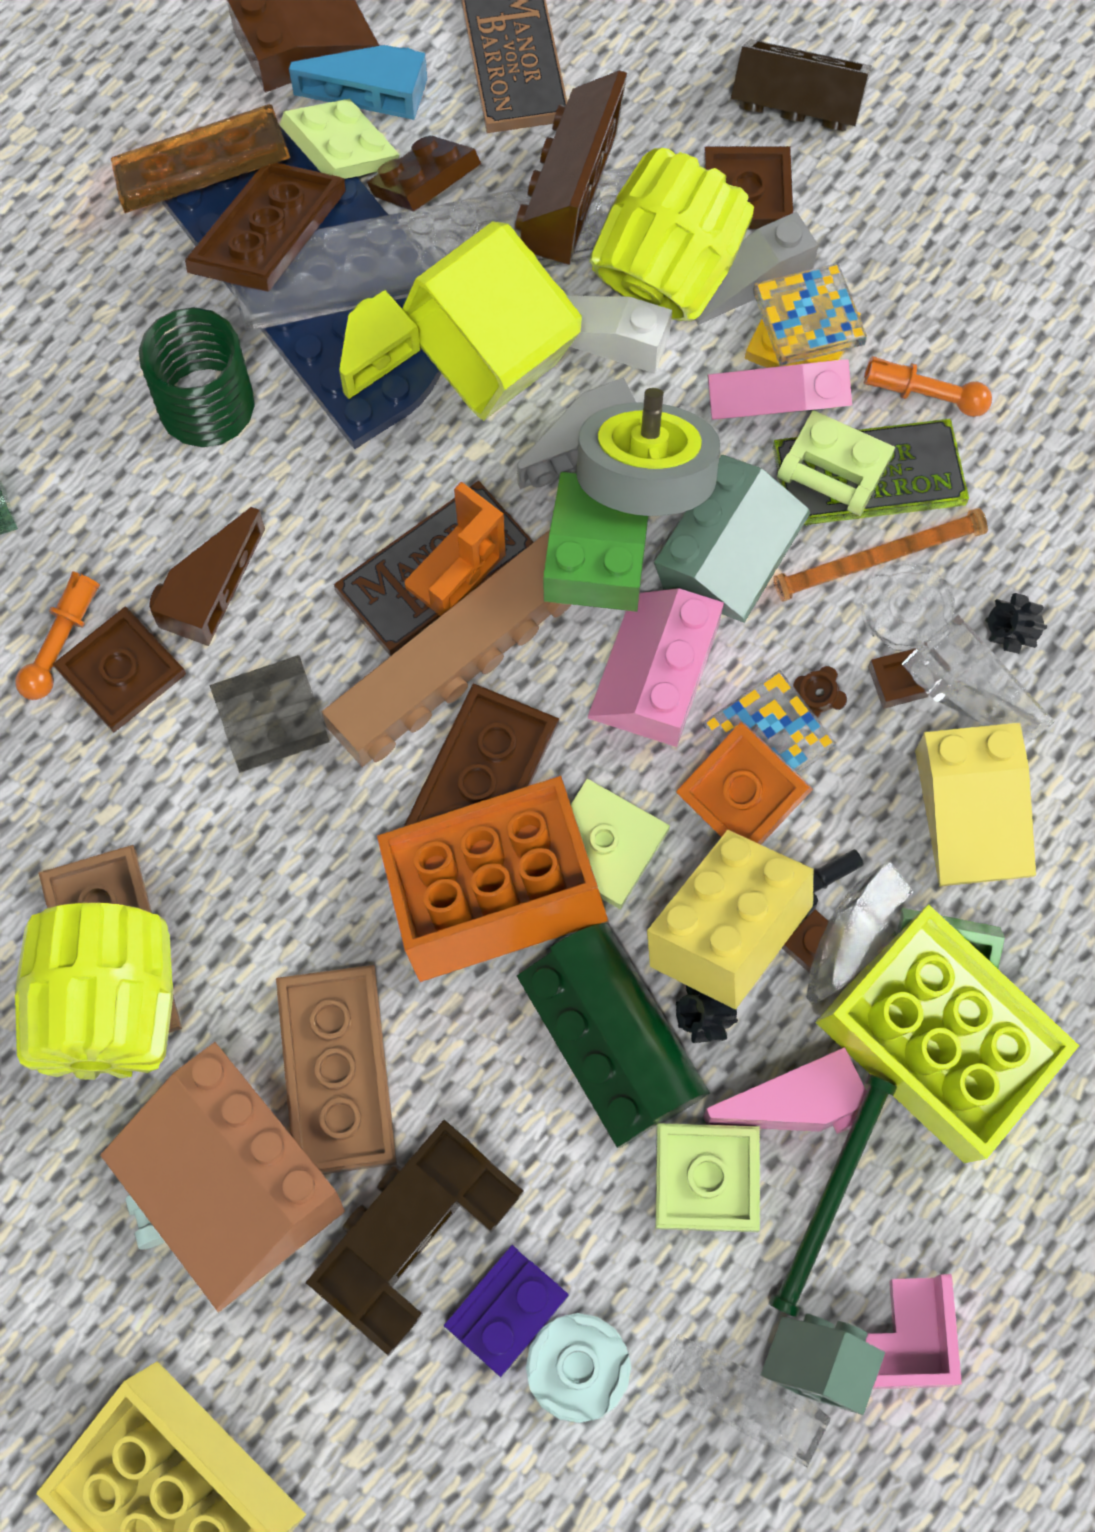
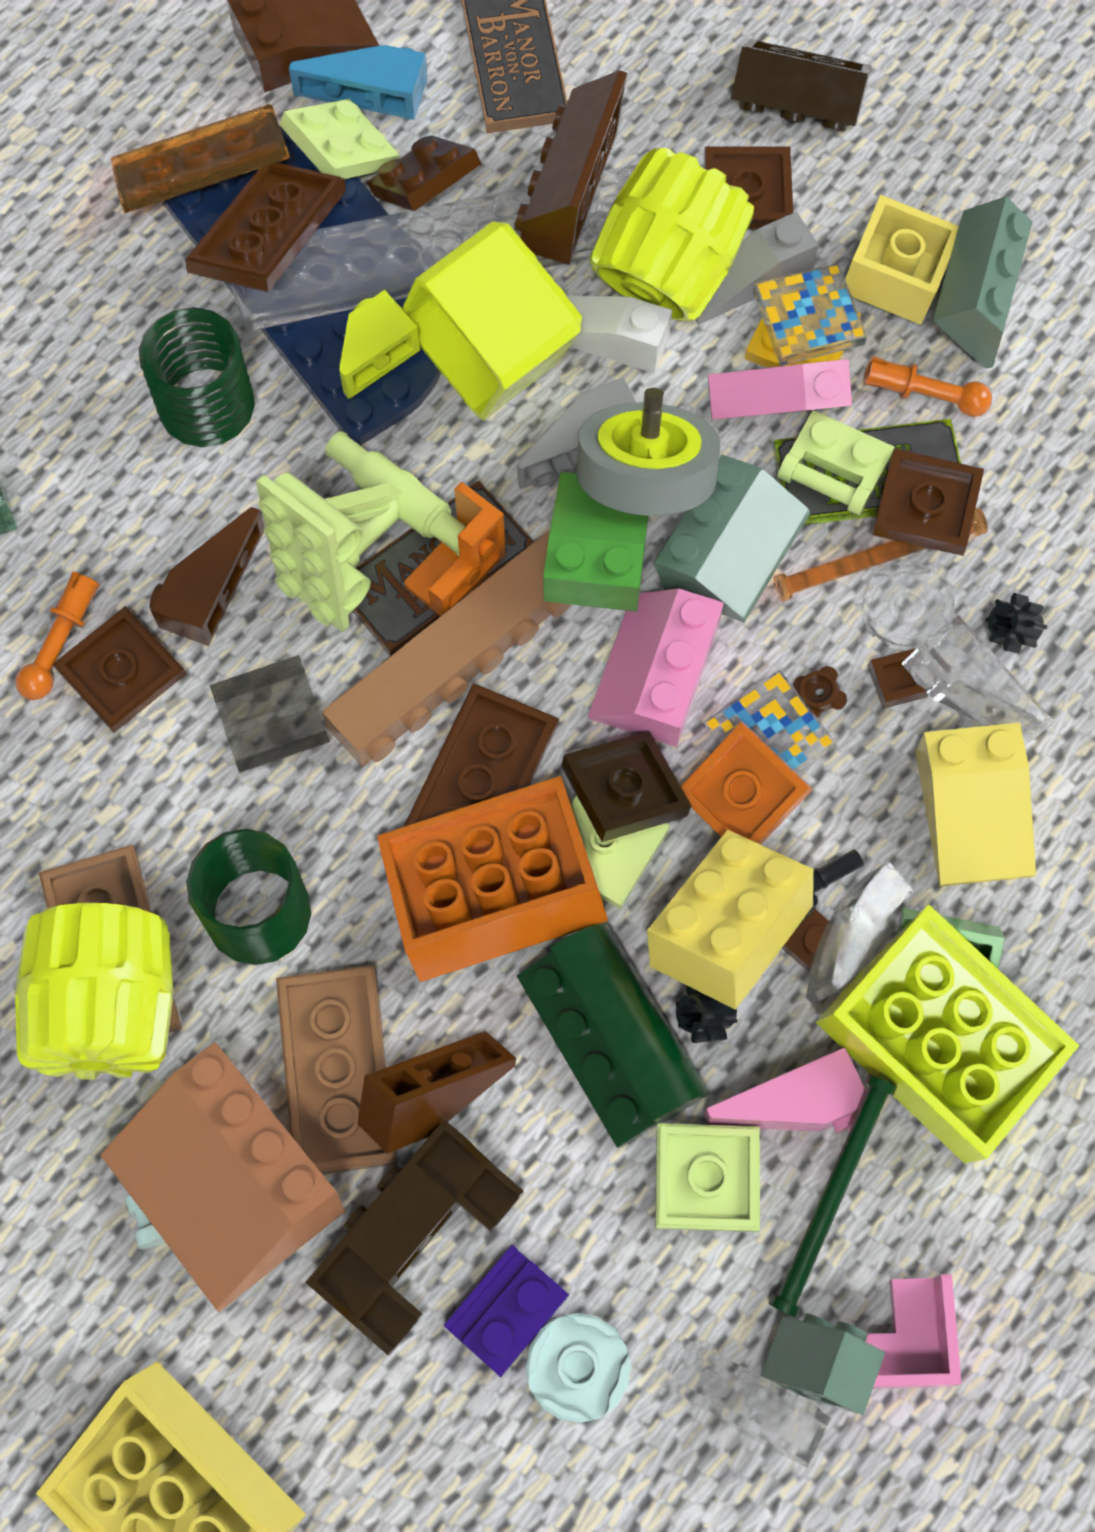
none -> dark green piece [186,829,312,965]
none -> yellowish green plate [256,431,466,632]
none -> reddish brown slope [357,1031,517,1154]
none -> dark brown plate [561,731,691,842]
none -> light yellow brick [840,194,959,325]
none -> reddish brown plate [873,448,984,556]
none -> sand green slope [933,196,1032,369]

